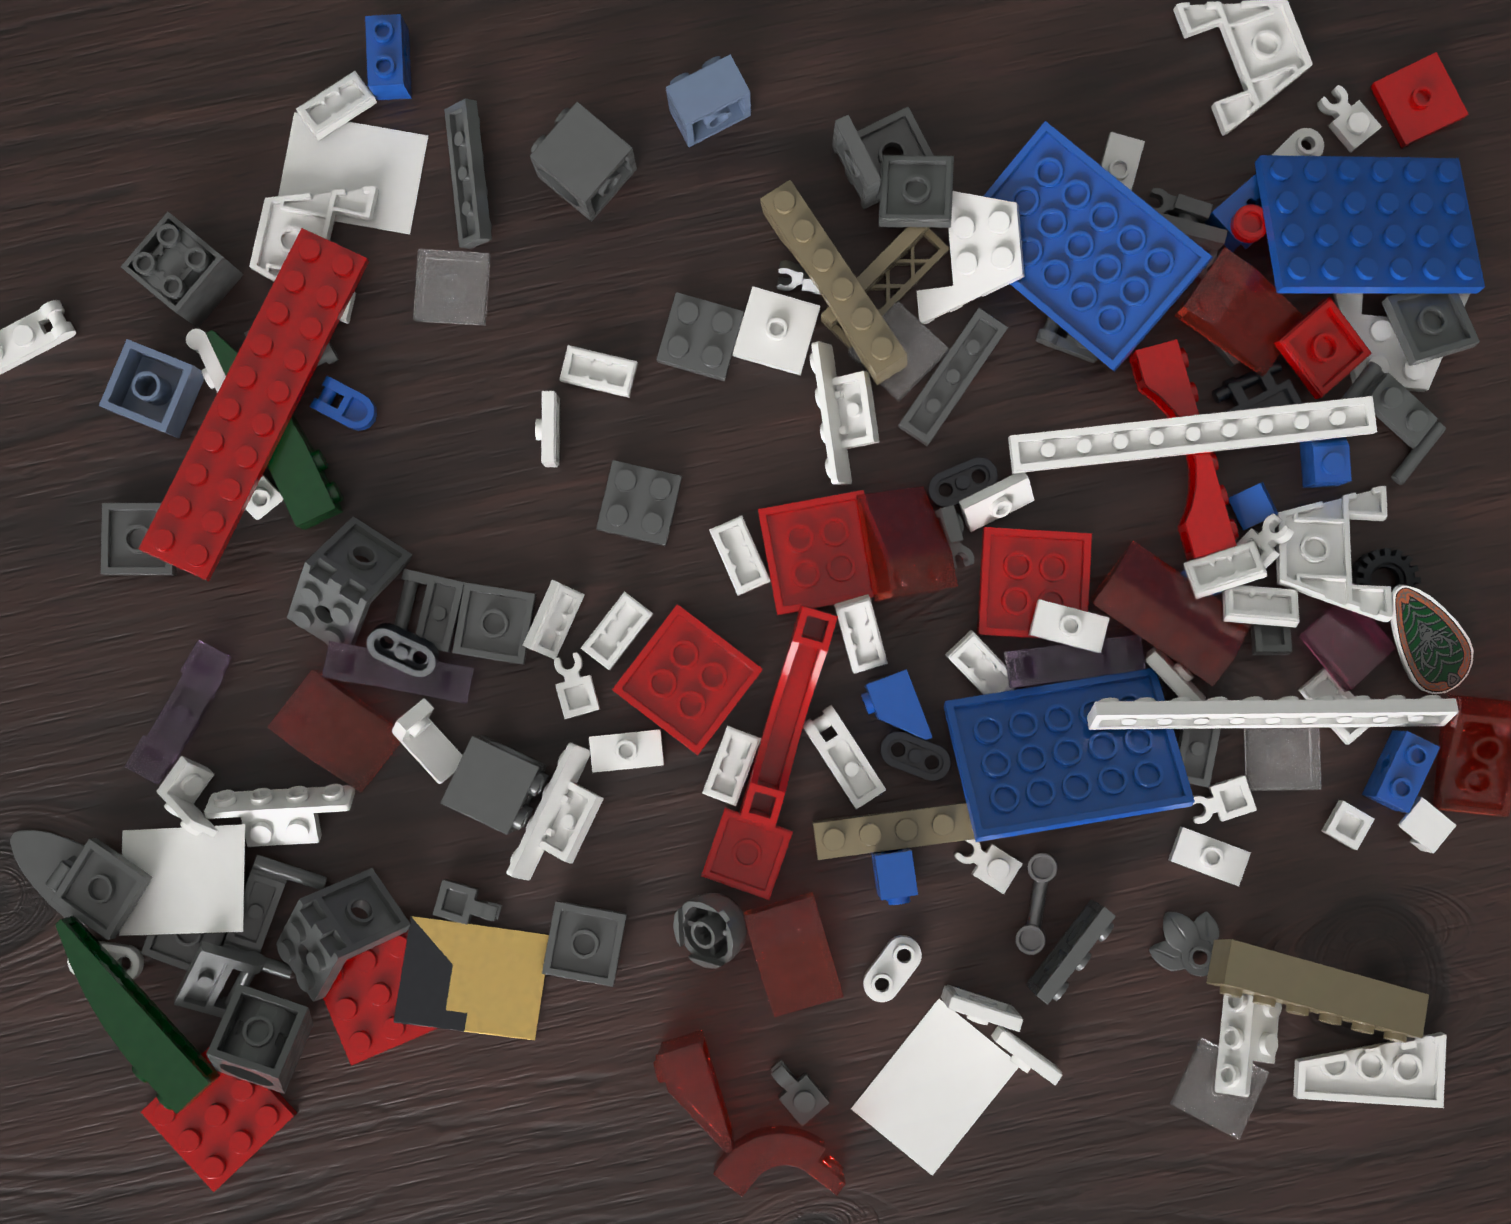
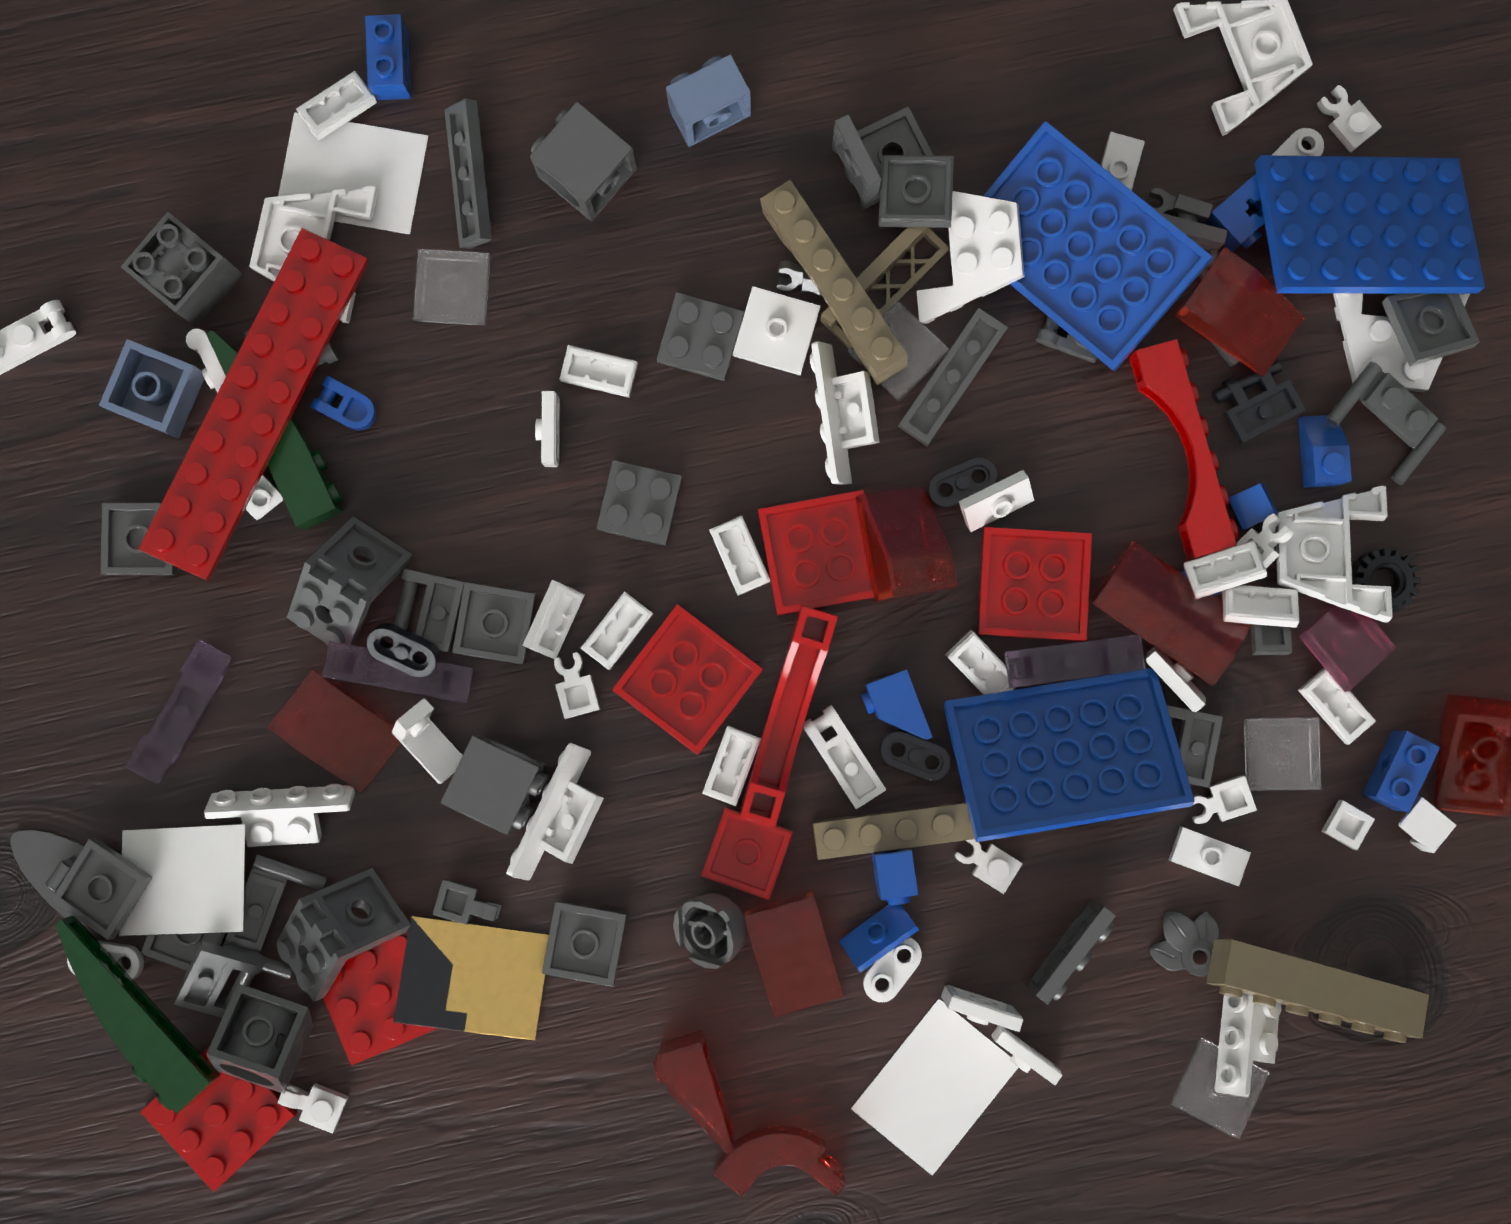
white bracket [156,756,218,837] -> none
white plate [589,729,664,773] -> none
dark grey plate [770,1060,830,1126] -> none
white plate [834,594,888,673] -> none
dark grey plate [929,505,974,571] -> none
white plate [1008,396,1377,474] -> none
flat silver bar [1016,853,1058,955] -> none
white plate [1029,599,1109,653] -> none
white plate [1087,695,1459,730] -> none
red tile [1230,204,1266,243] -> none
red tile [1274,297,1372,399] -> none
white wing [1293,1032,1447,1108] -> none
red plate [1370,52,1469,149] -> none
shield [1390,584,1474,694] -> none
none -> white plate [277,1083,349,1134]
none -> blue plate [839,904,919,972]

